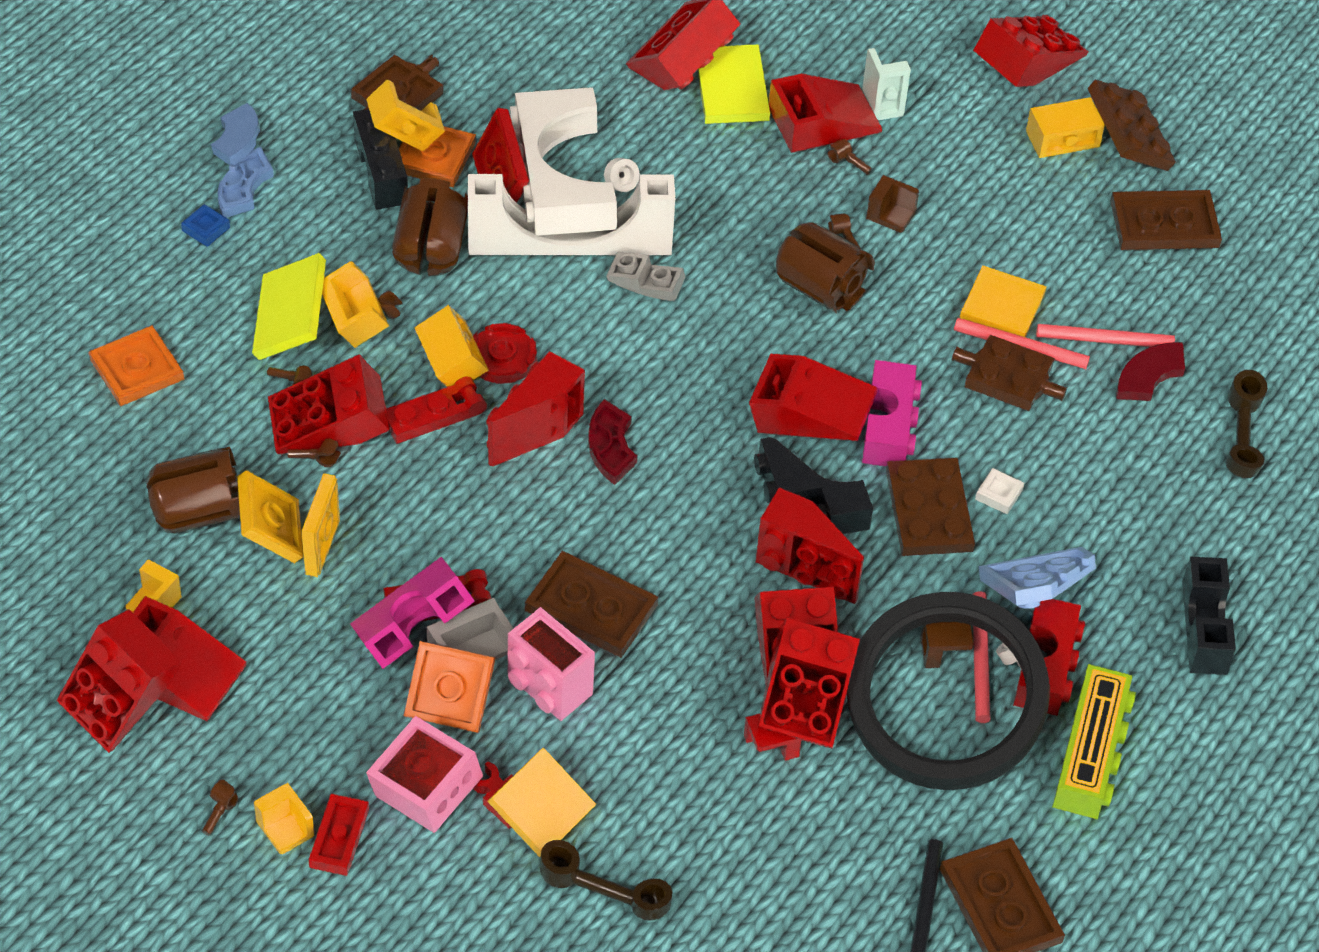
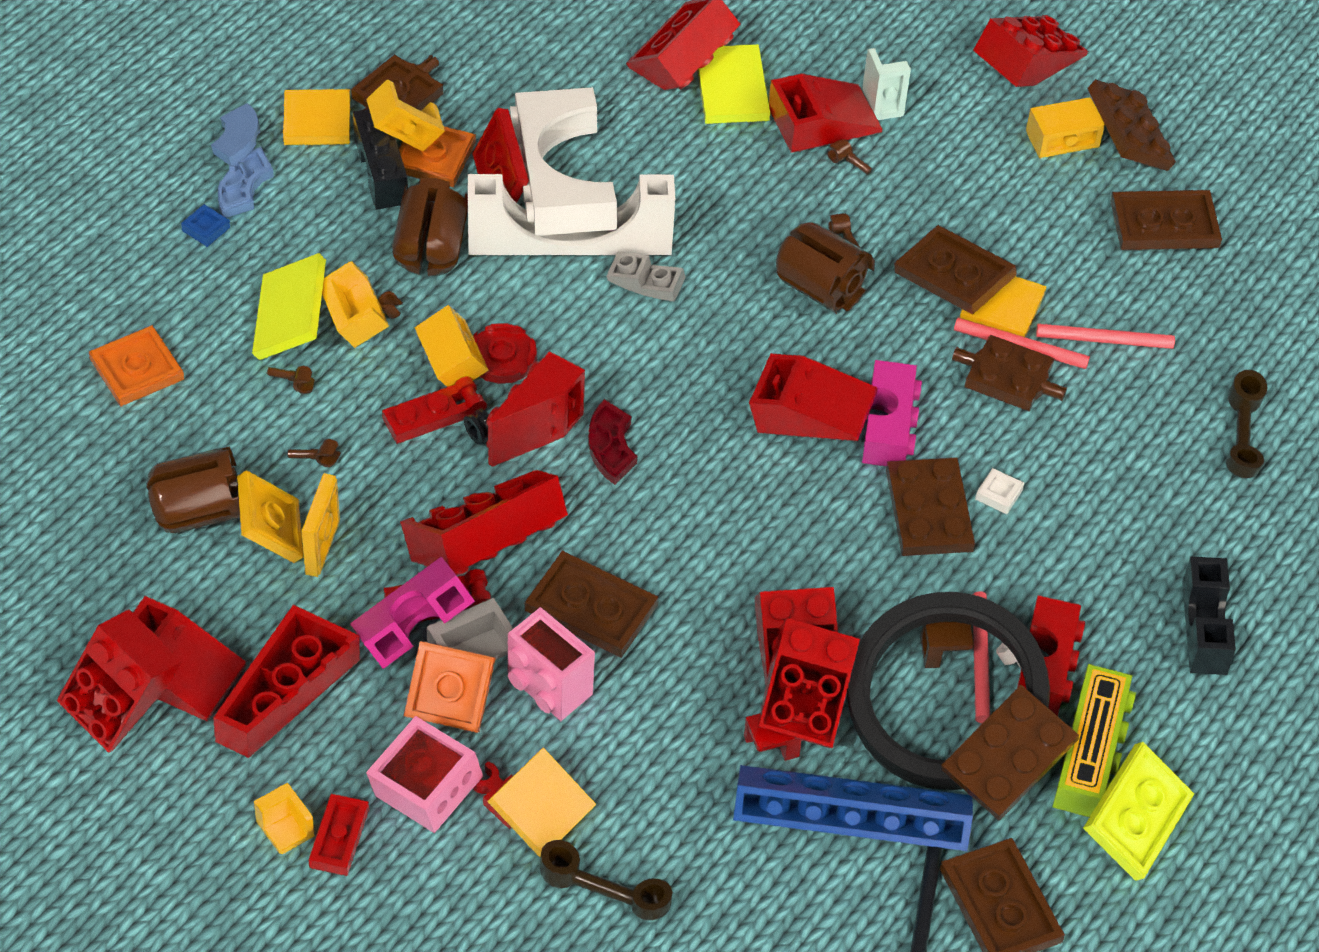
yellow panel [126,559,182,612] -> none
reddish brown hand [202,779,238,836] -> none
red slope [268,354,390,454] -> none
white tile [604,158,640,192] -> none
black arch [754,437,873,534] -> none
red slope [755,487,864,604] -> none
reddish brown panel [866,175,919,233] -> none
light blue plate [979,547,1096,609] -> none
dark red tile [1116,342,1185,401] -> none
none -> red wedge [213,605,360,758]
none -> yellow tile [283,89,350,145]
none -> red wedge [400,470,568,575]
none -> black bush [464,408,489,445]
none -> blue brick [733,765,973,851]
none -> reddish brown plate [894,225,1017,315]
none -> reddish brown plate [941,685,1079,821]
none -> neon yellow tile [1083,742,1194,881]

